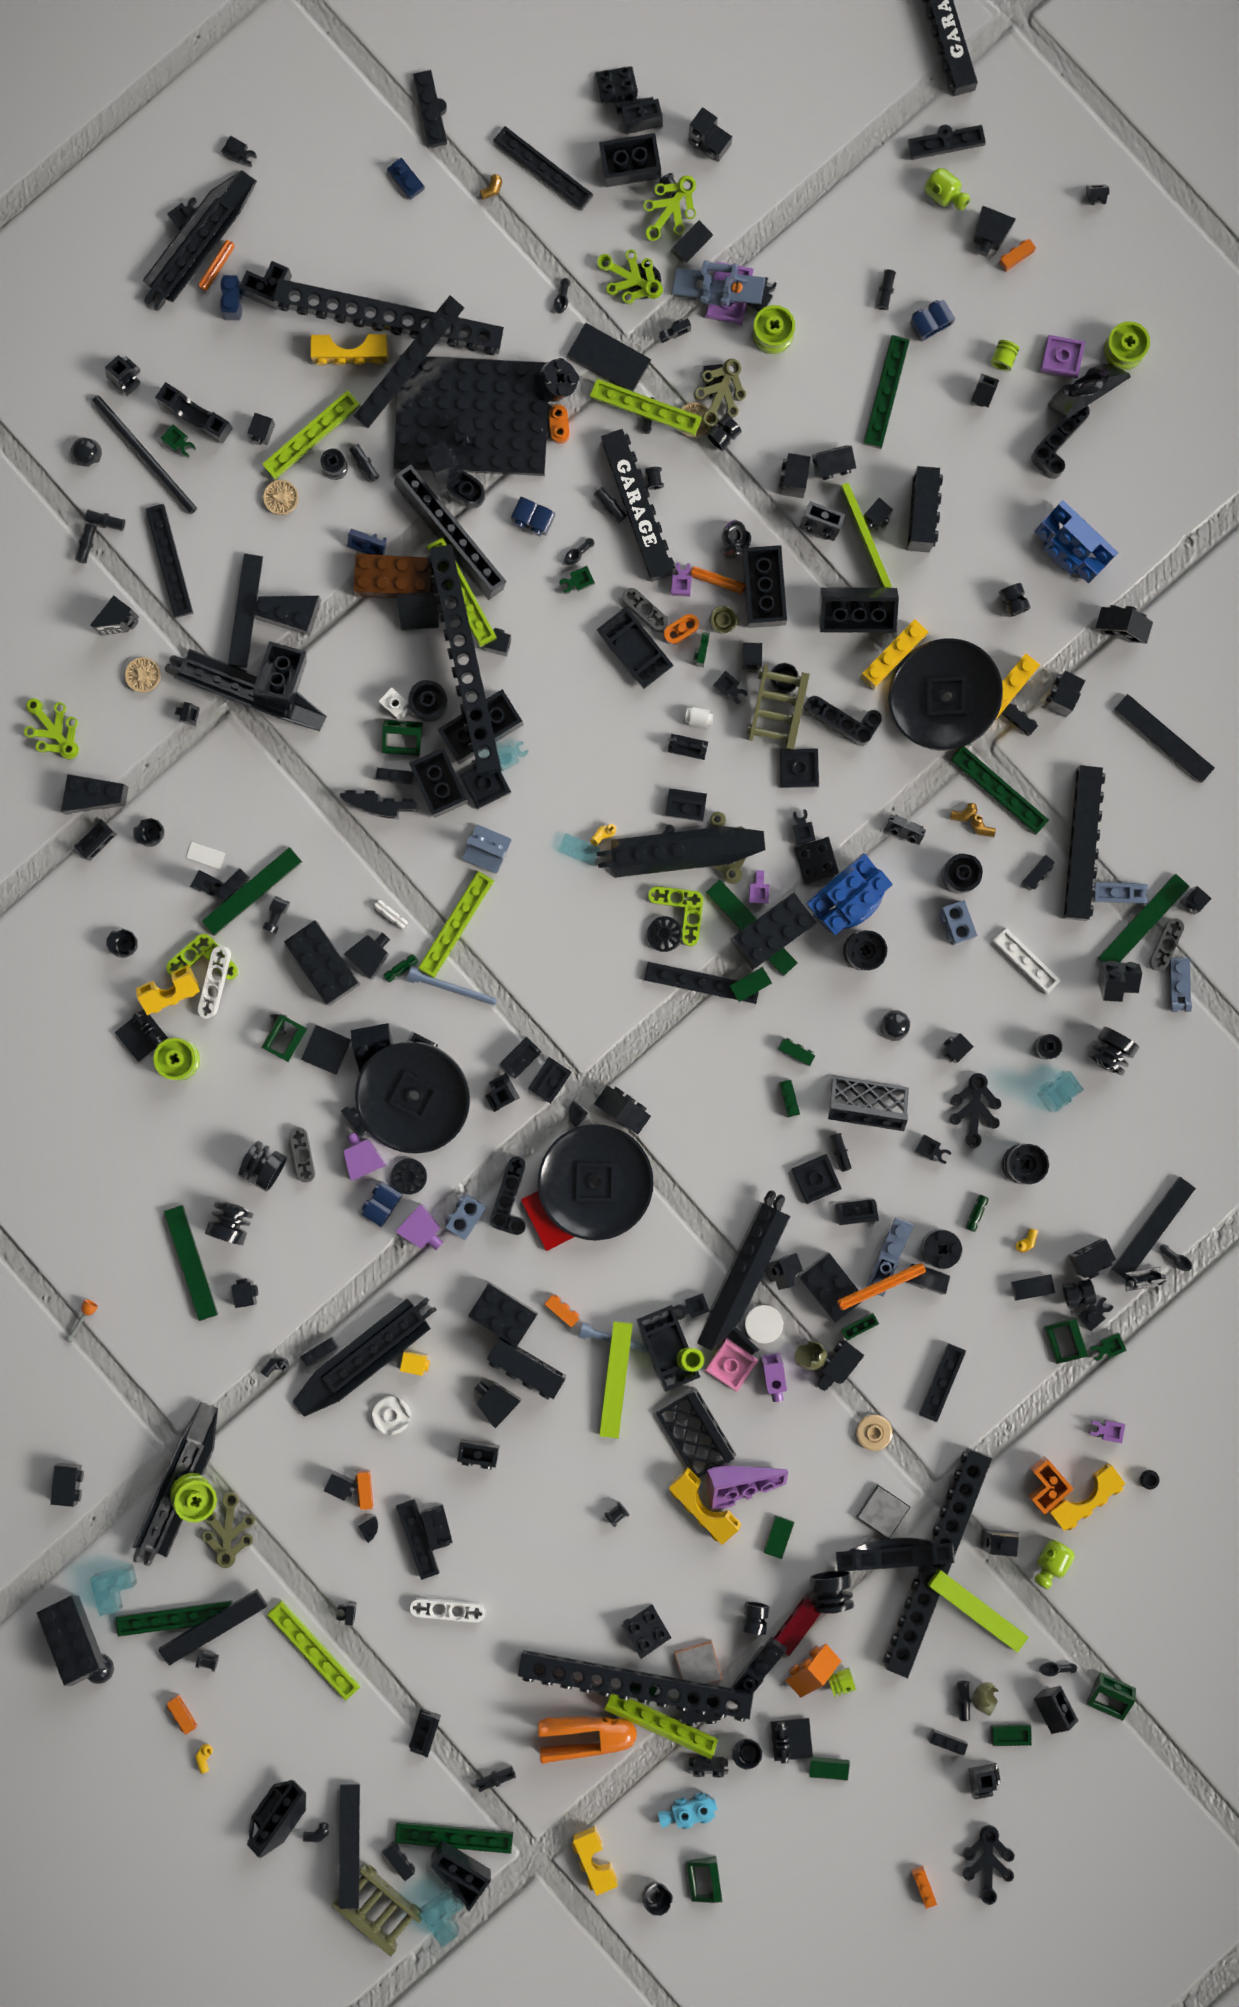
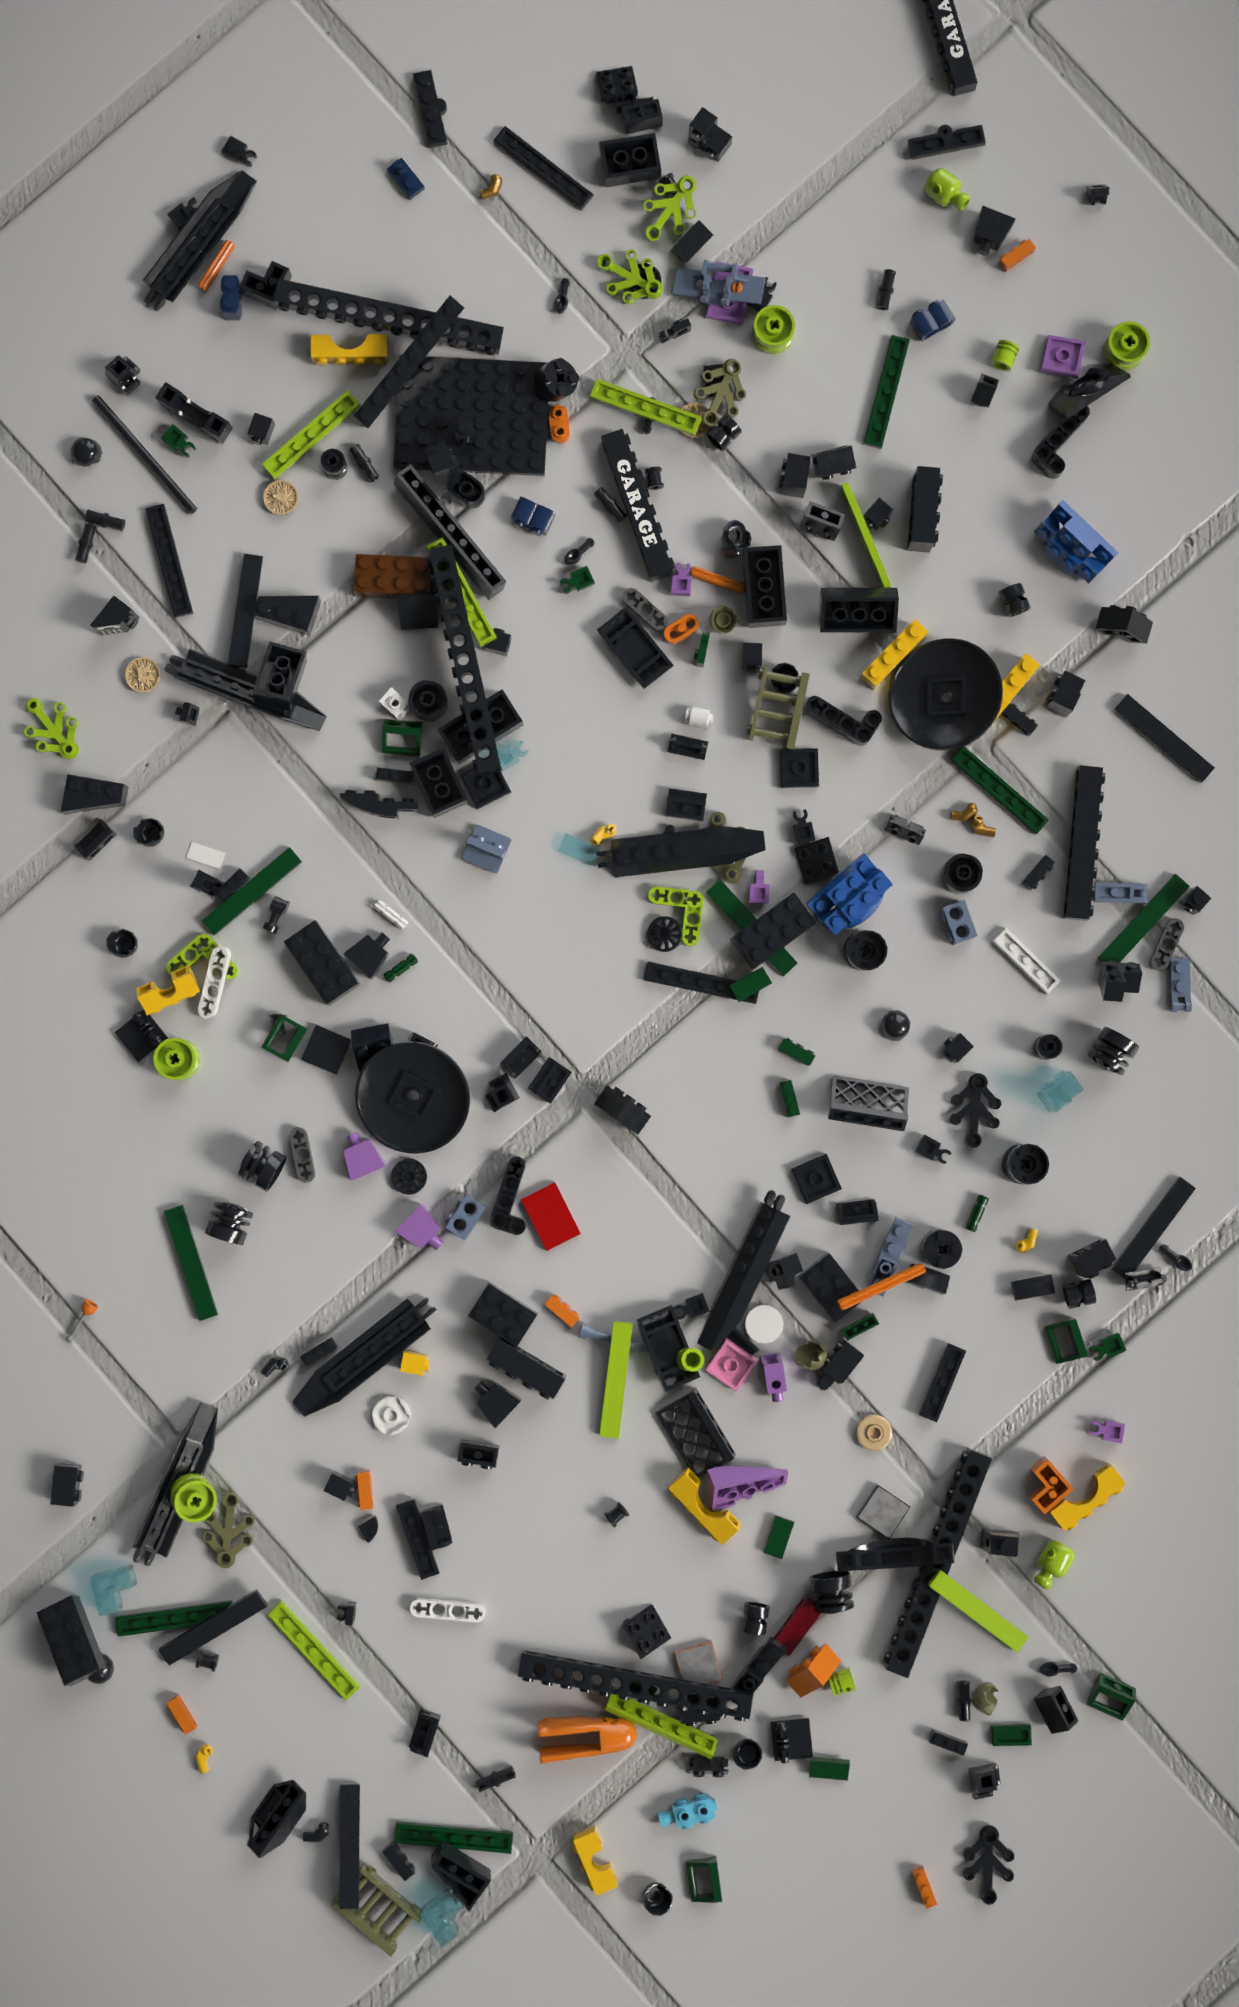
black brick [231,1278,259,1308] -> none
black plate [341,1106,368,1137] -> none
dark blue plate [347,529,386,555] -> none
dark blue brick [361,1182,403,1227] -> none
sand blue piece [407,967,497,1005] -> none
lime tile [418,871,494,978] -> none
black dish [538,1124,654,1241] -> none
black tile [567,323,651,392] -> none
black tile [569,1101,588,1127] -> none
black plate [713,670,748,704] -> none
black axle [829,1133,852,1172] -> none
black plate [1078,1297,1113,1331] -> none
black plate [1140,1470,1160,1490] -> none

